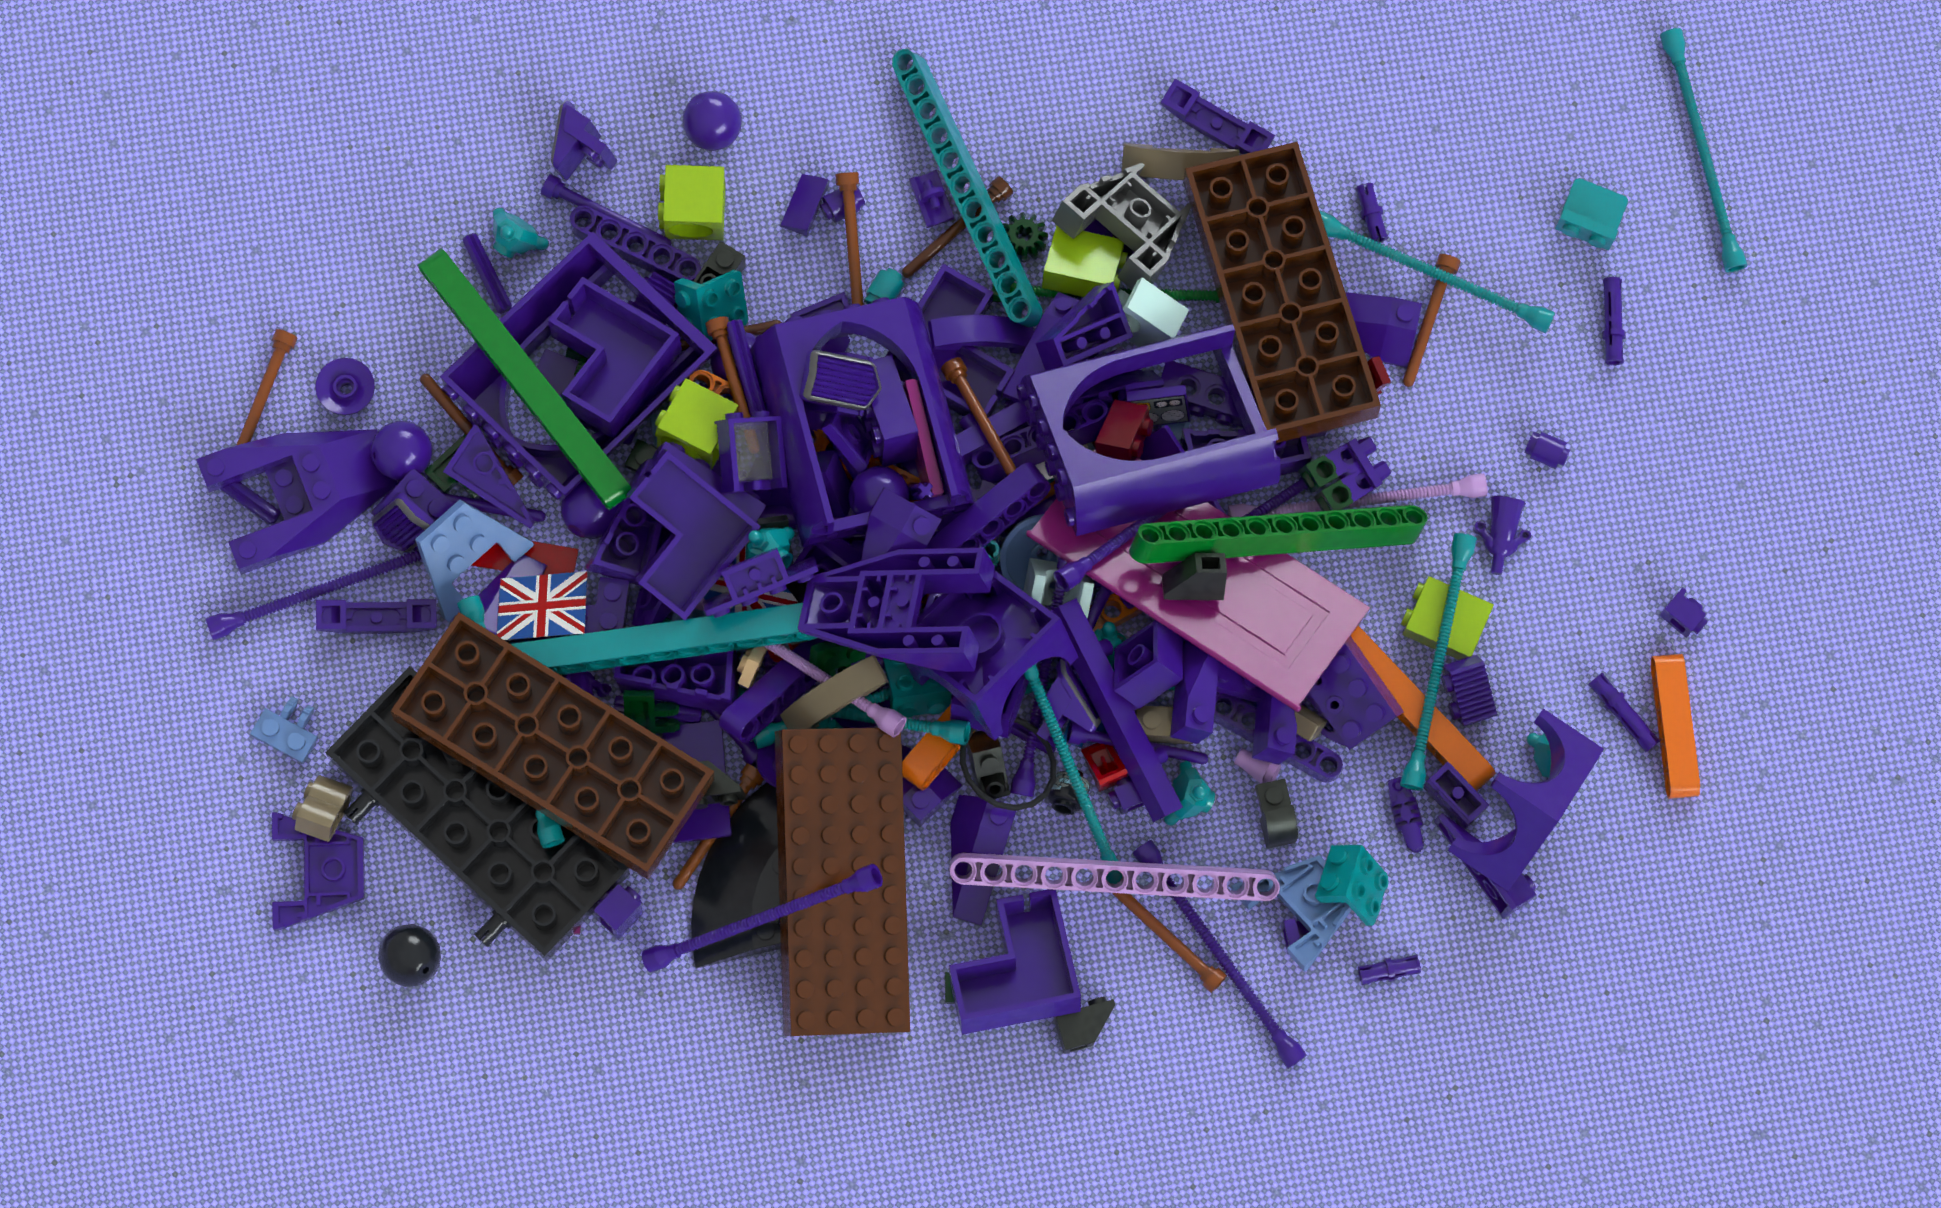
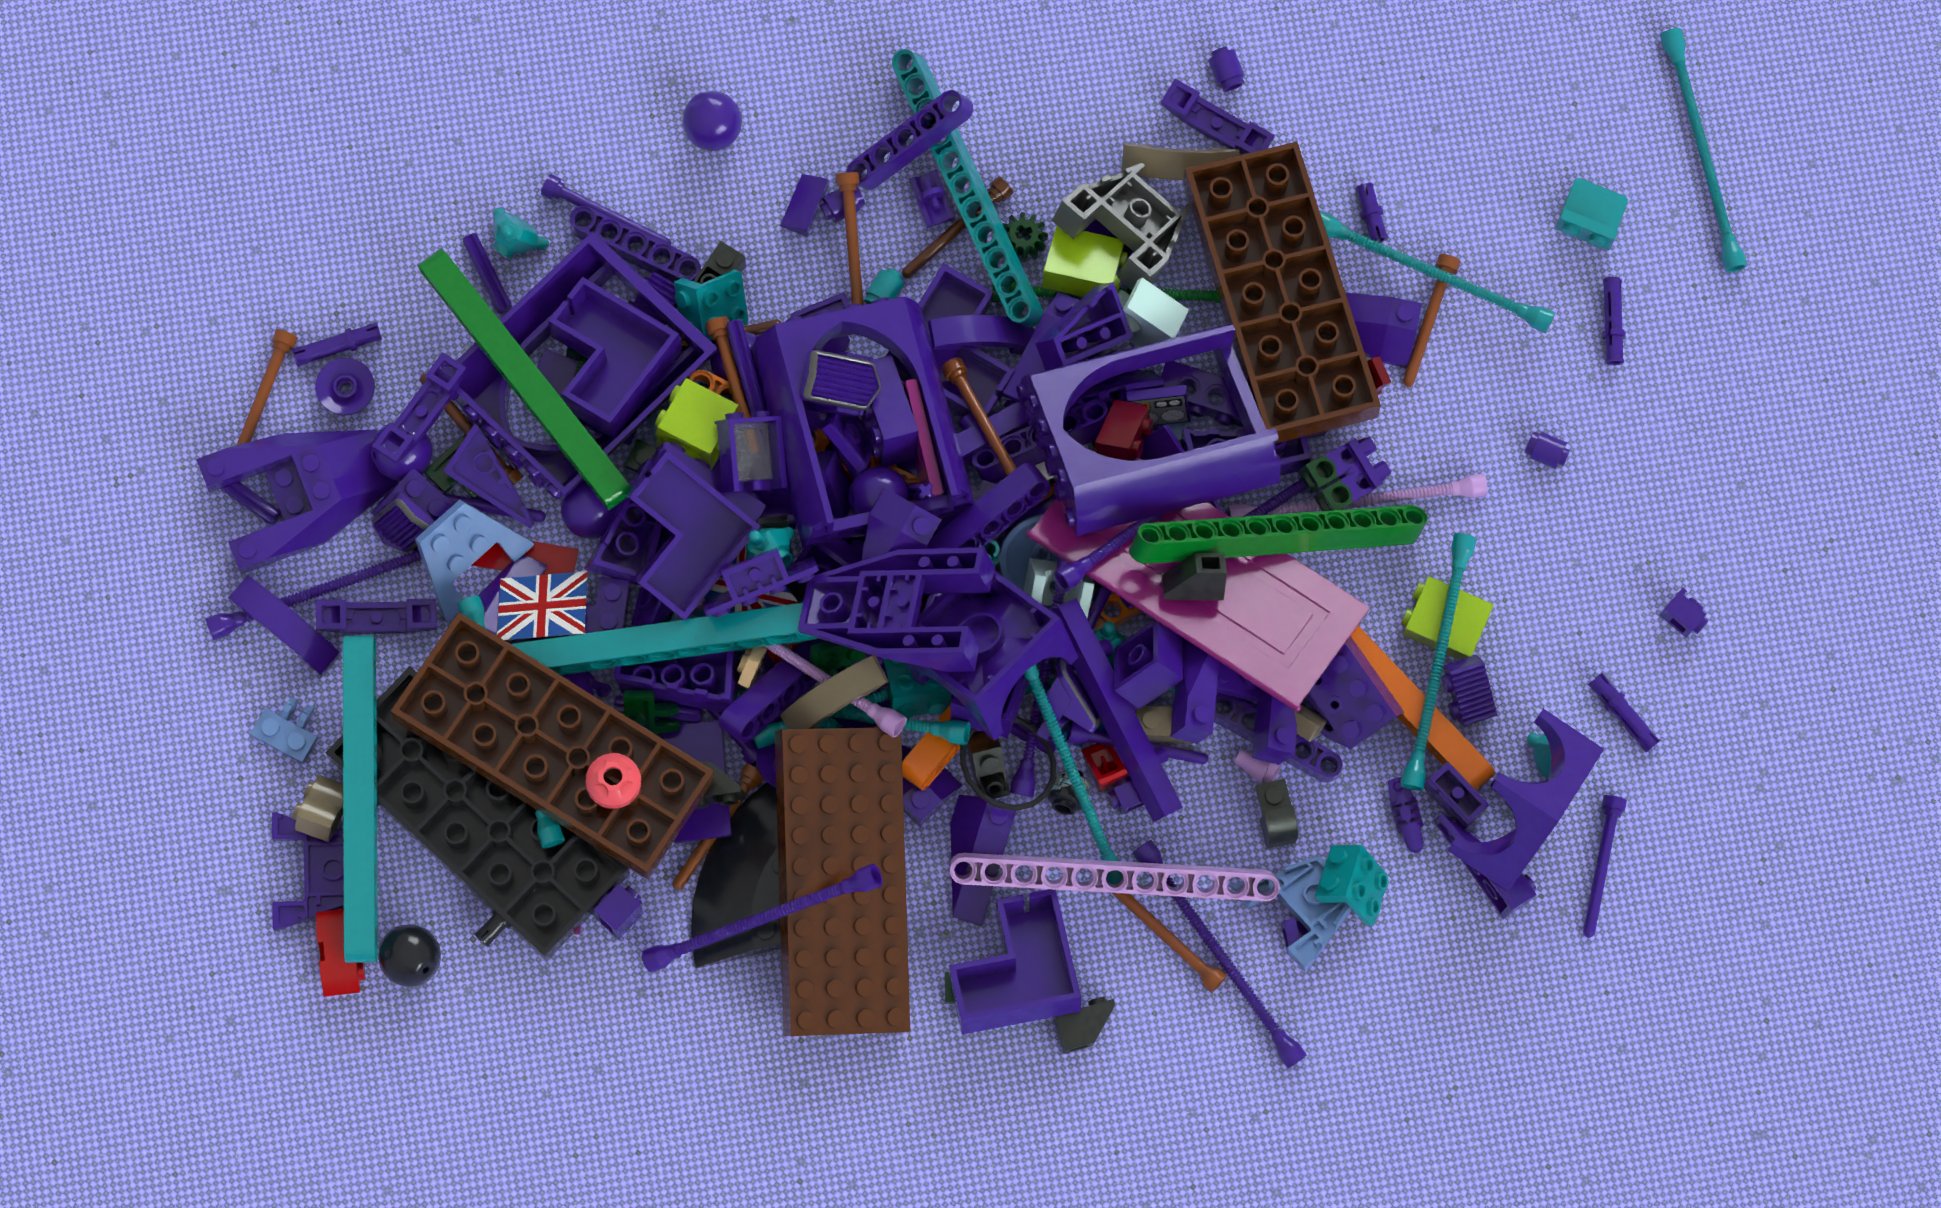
dark purple piece [551,100,618,180] -> none
lime brick [658,165,726,241] -> none
teal rock [1164,761,1215,826] -> none
dark purple pin [1358,954,1421,985] -> none
dark purple piece [1473,496,1531,575] -> none
orange beam [1651,654,1700,799] -> none
none -> dark purple slope [228,575,340,675]
none -> dark purple pin [292,322,382,367]
none -> red brick [316,909,366,997]
none -> teal beam [343,635,378,963]
none -> dark purple slope [372,352,467,463]
none -> coral piece [585,753,642,809]
none -> dark purple beam [846,90,974,190]
none -> dark purple brick [1208,47,1245,92]
none -> dark purple piece [1583,795,1627,938]

